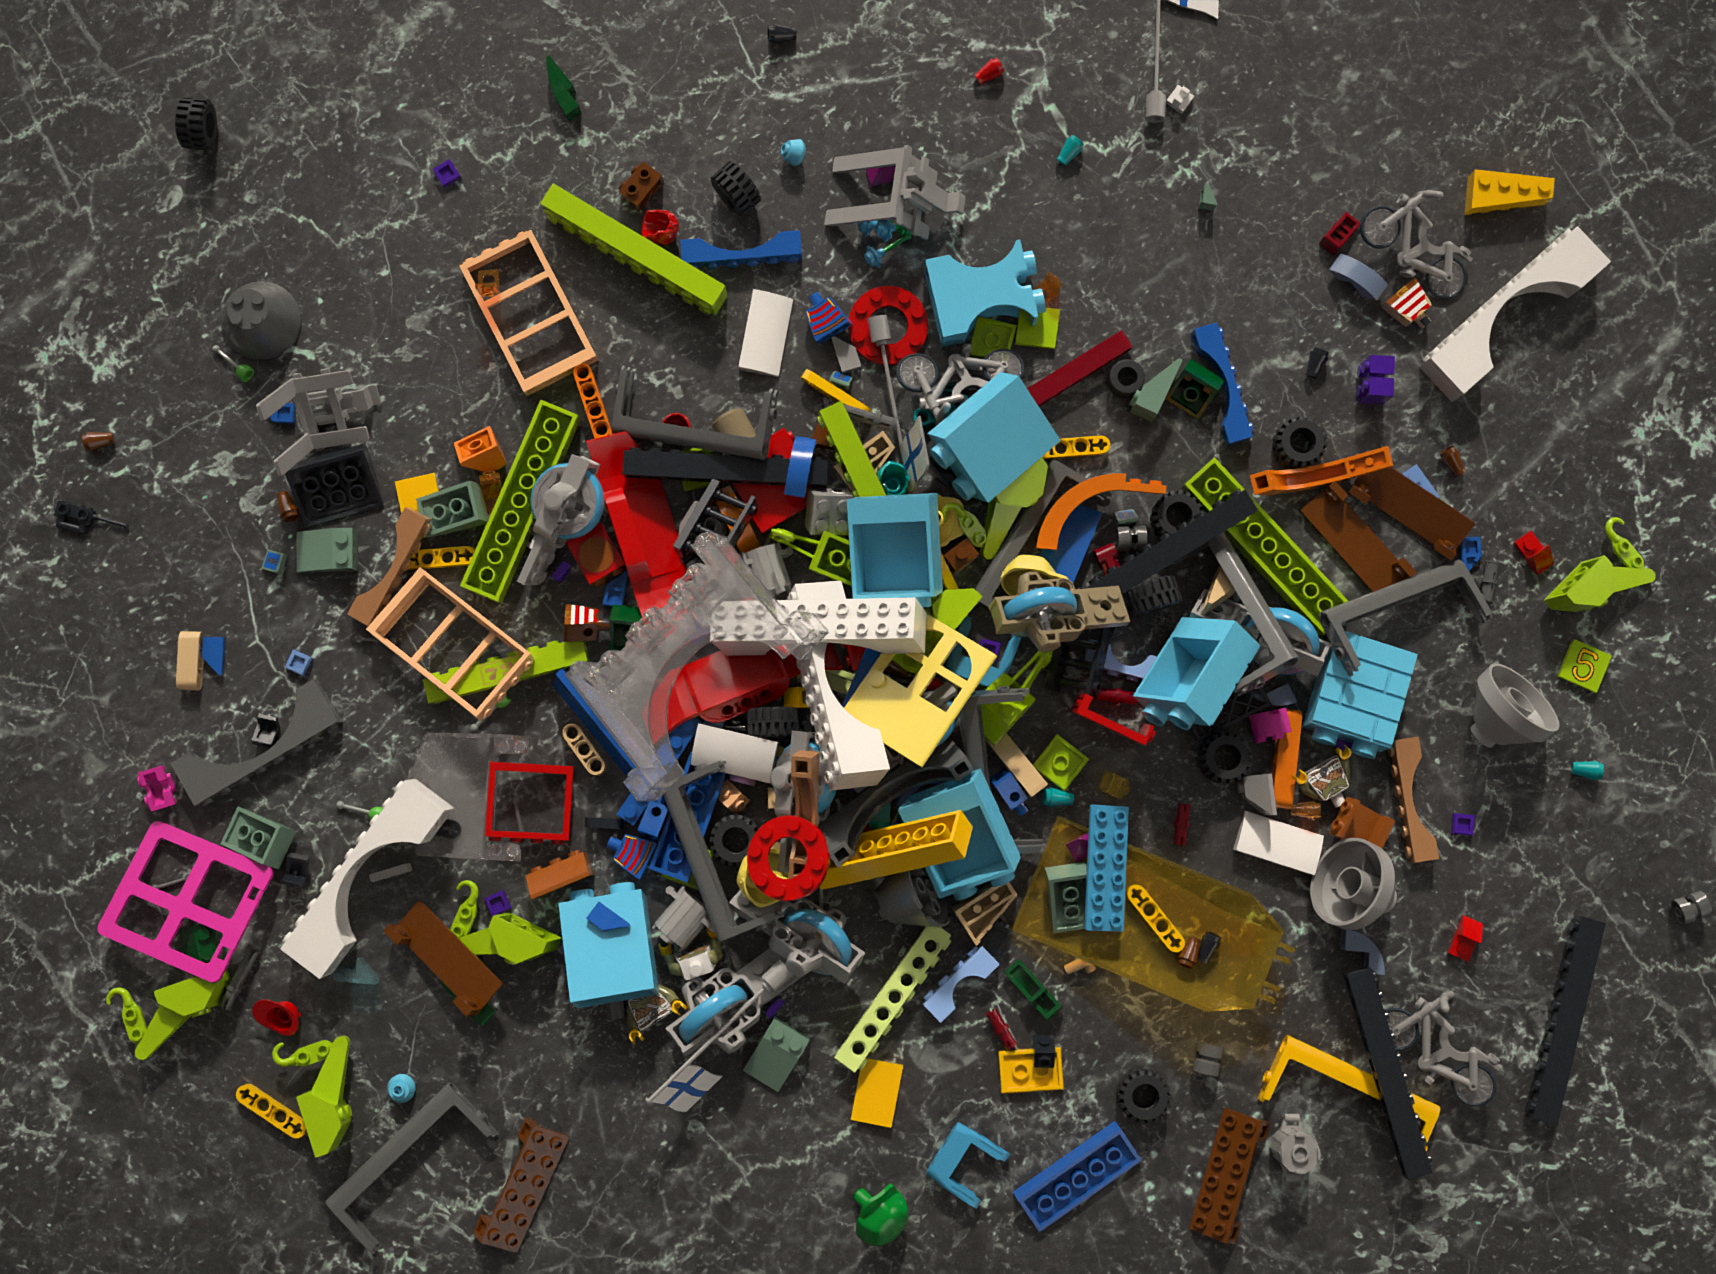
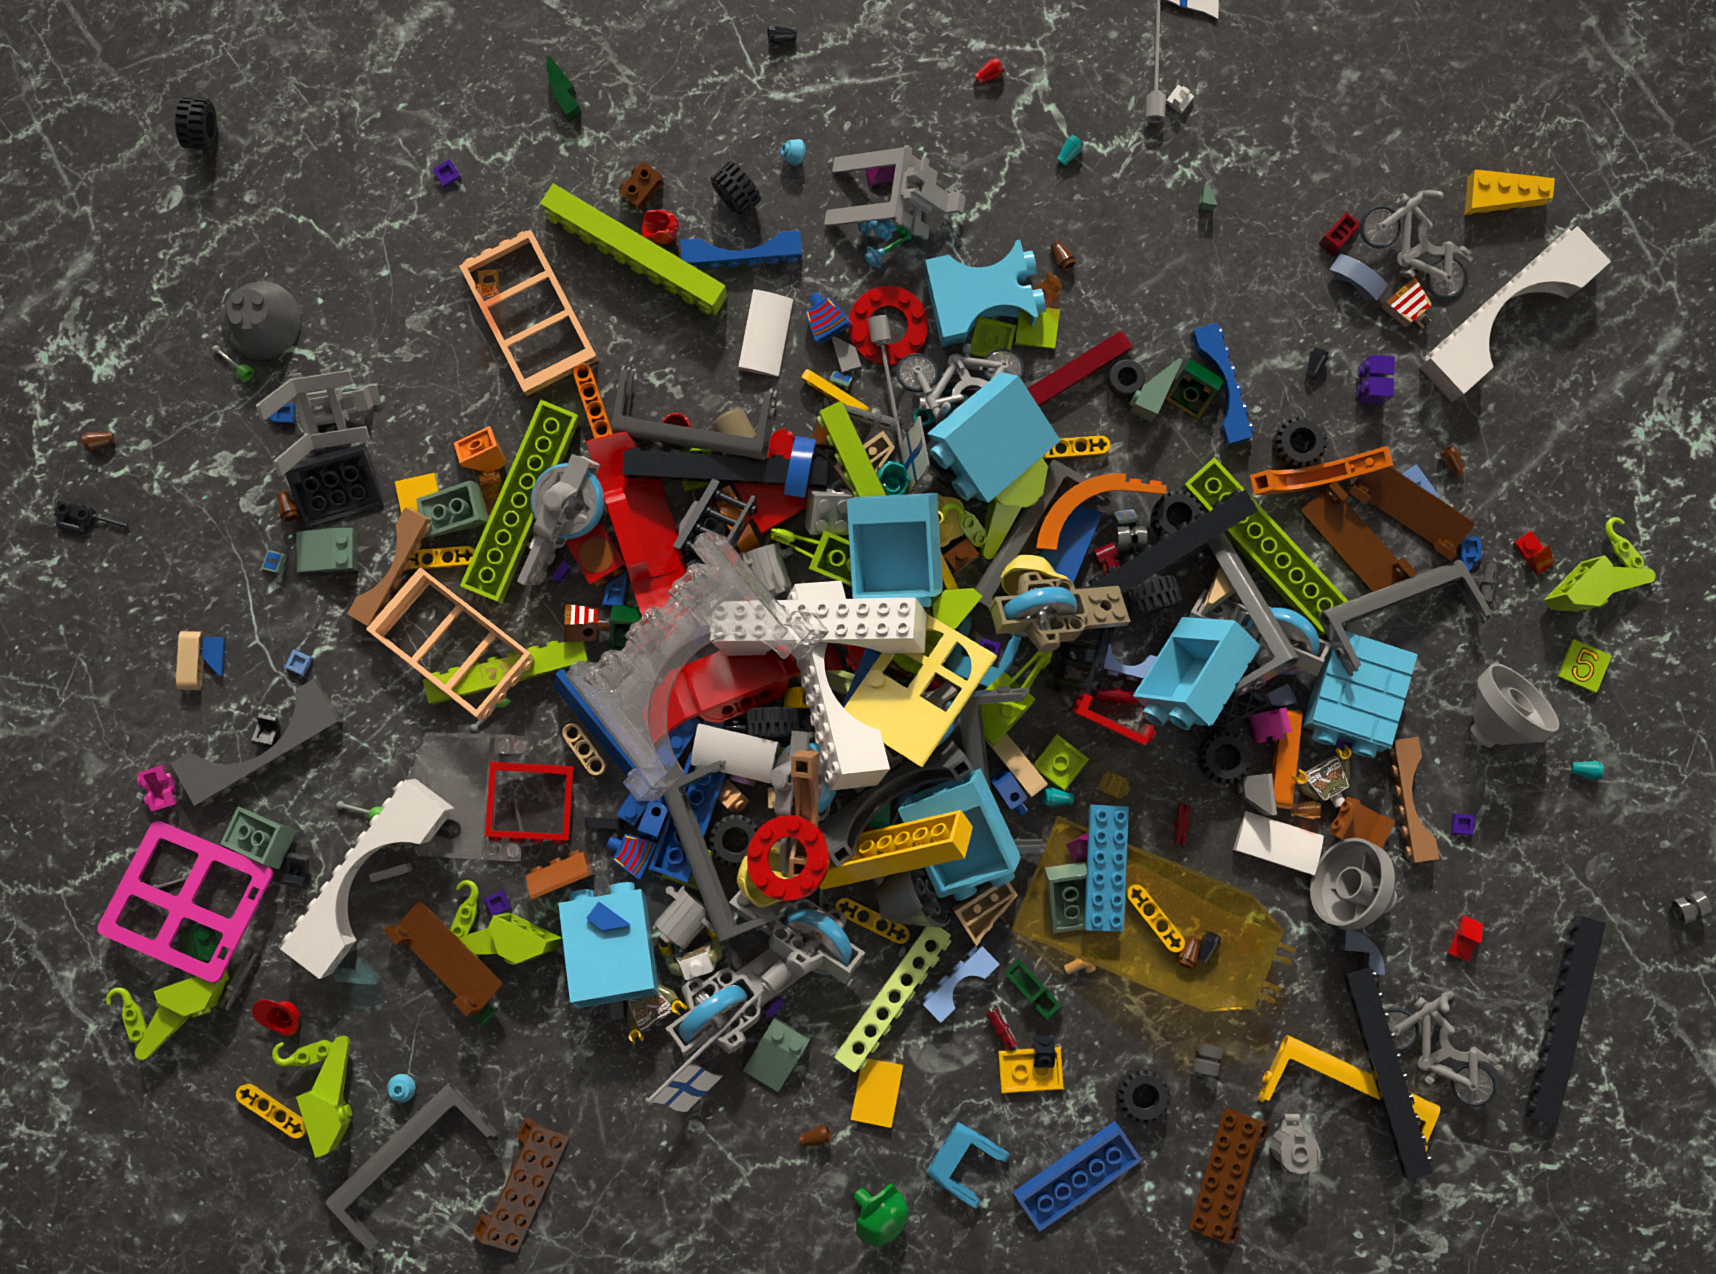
none -> reddish brown cone [799,1125,831,1147]
none -> yellow beam [836,898,910,944]
none -> reddish brown cone [1050,240,1076,271]

